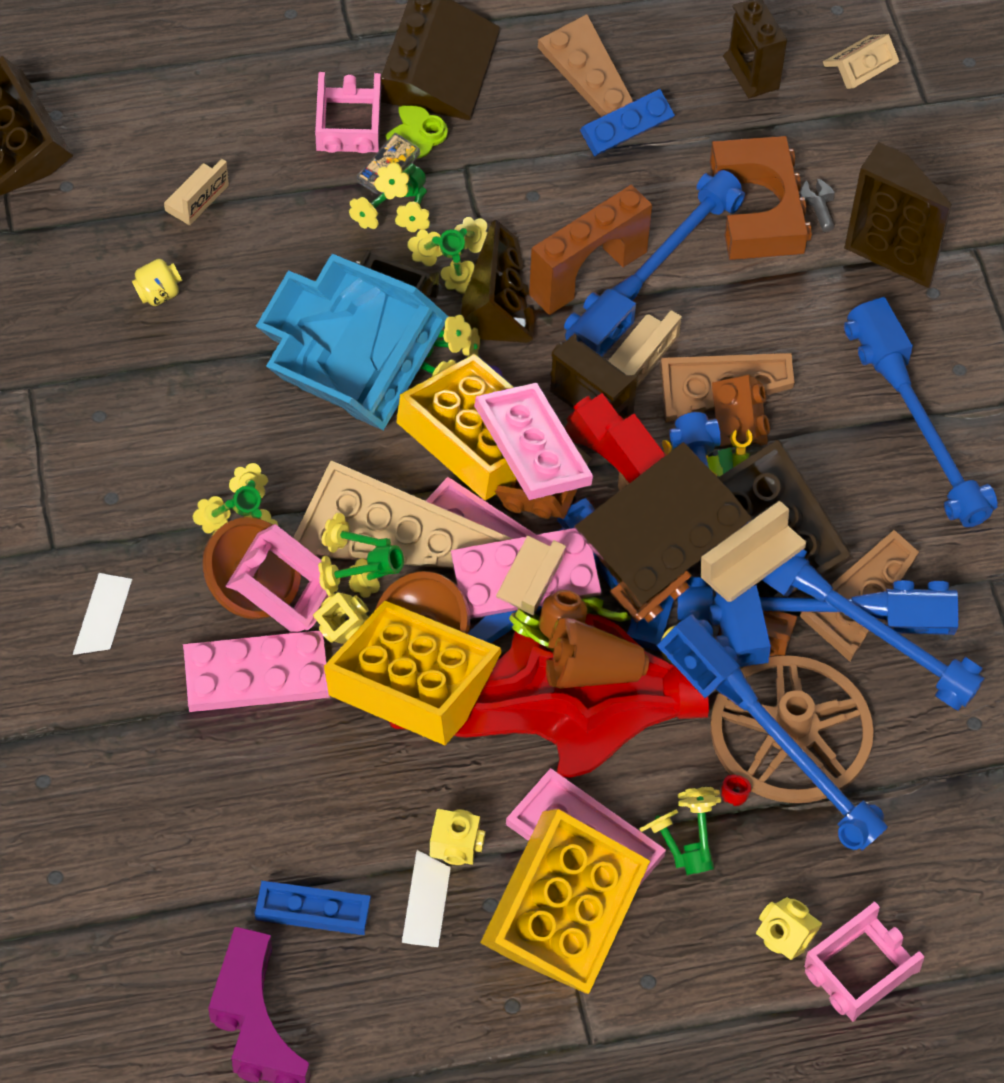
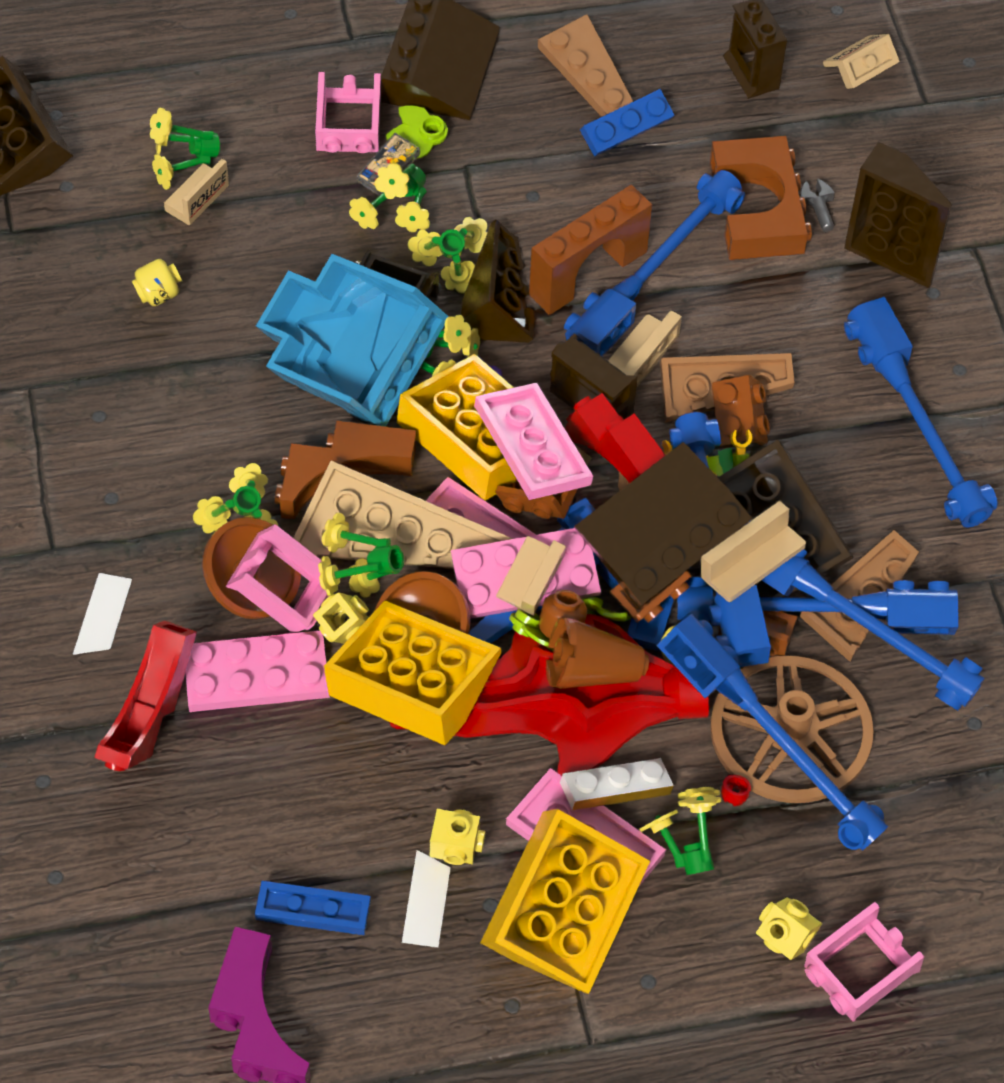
none -> red arch [94,620,197,771]
none -> plant [150,108,220,190]
none -> dark orange arch [275,421,416,519]
none -> white plate [560,758,674,810]

